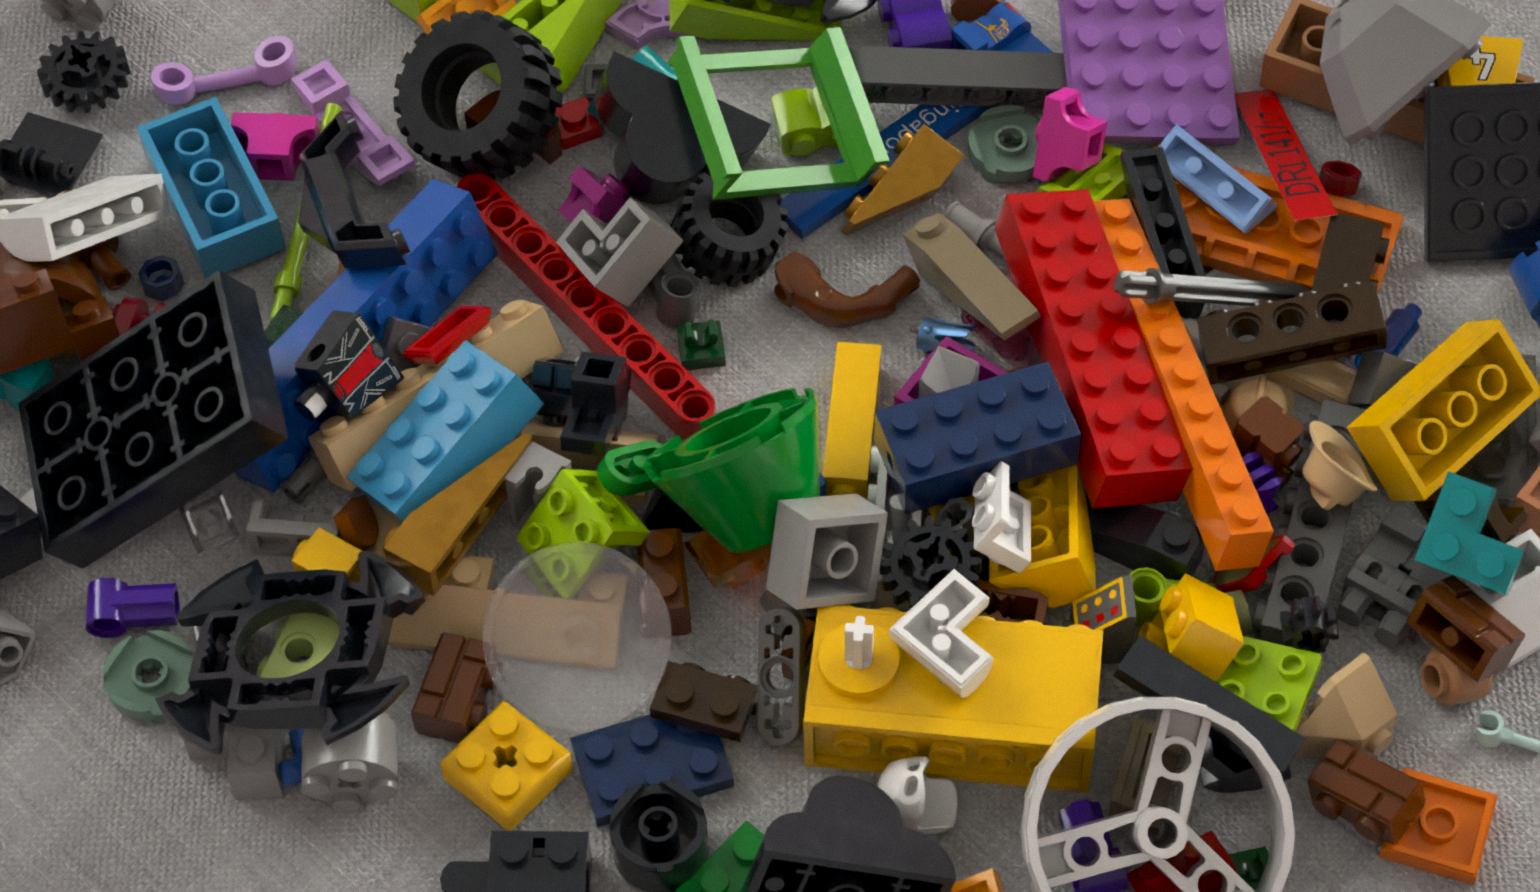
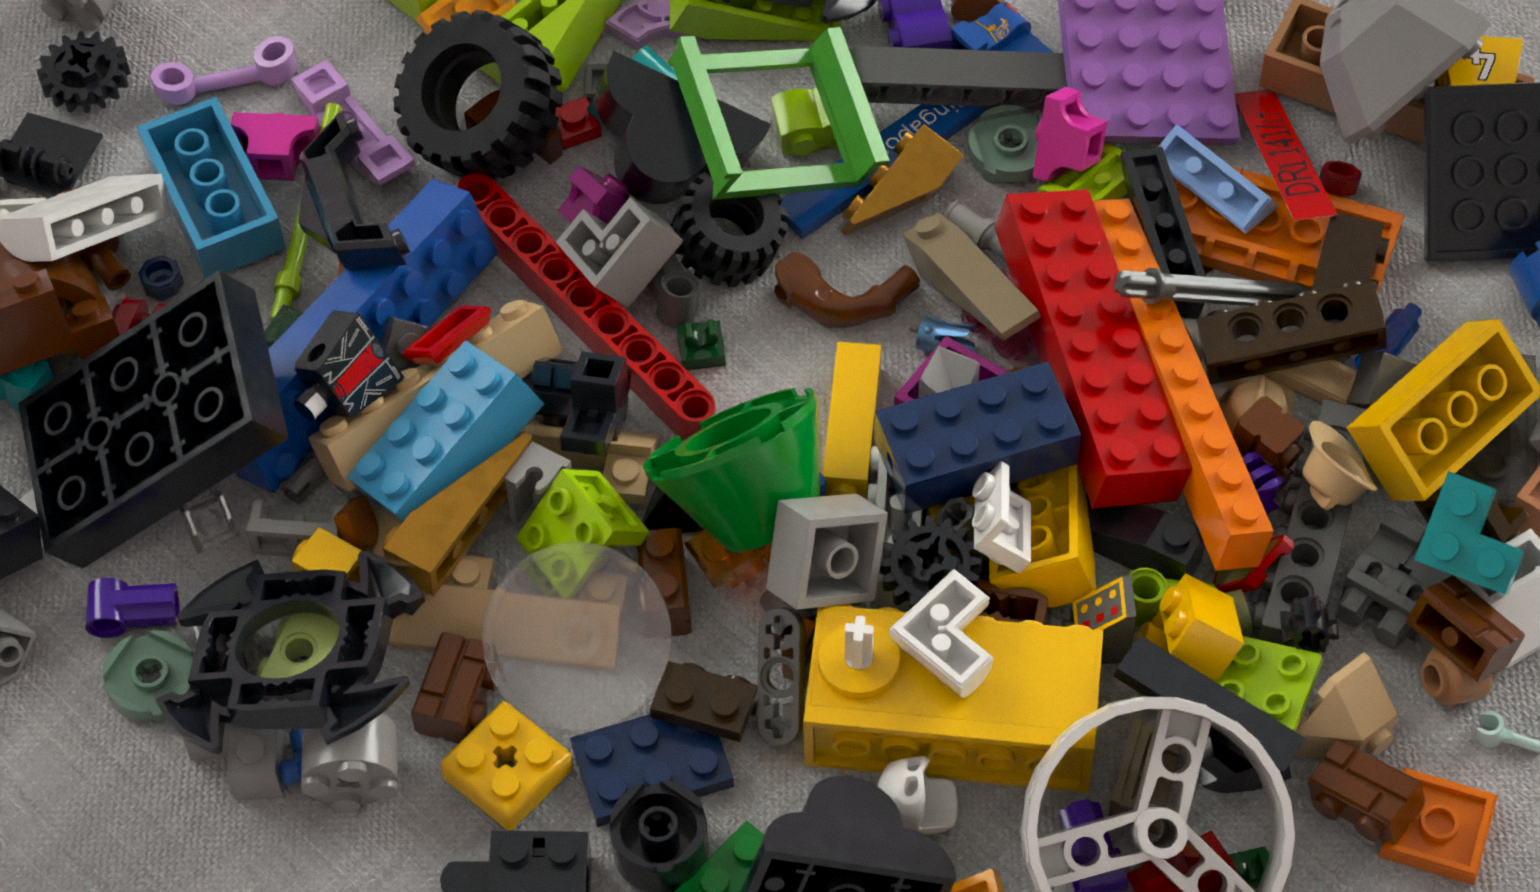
green plate [597,440,662,496] -> none

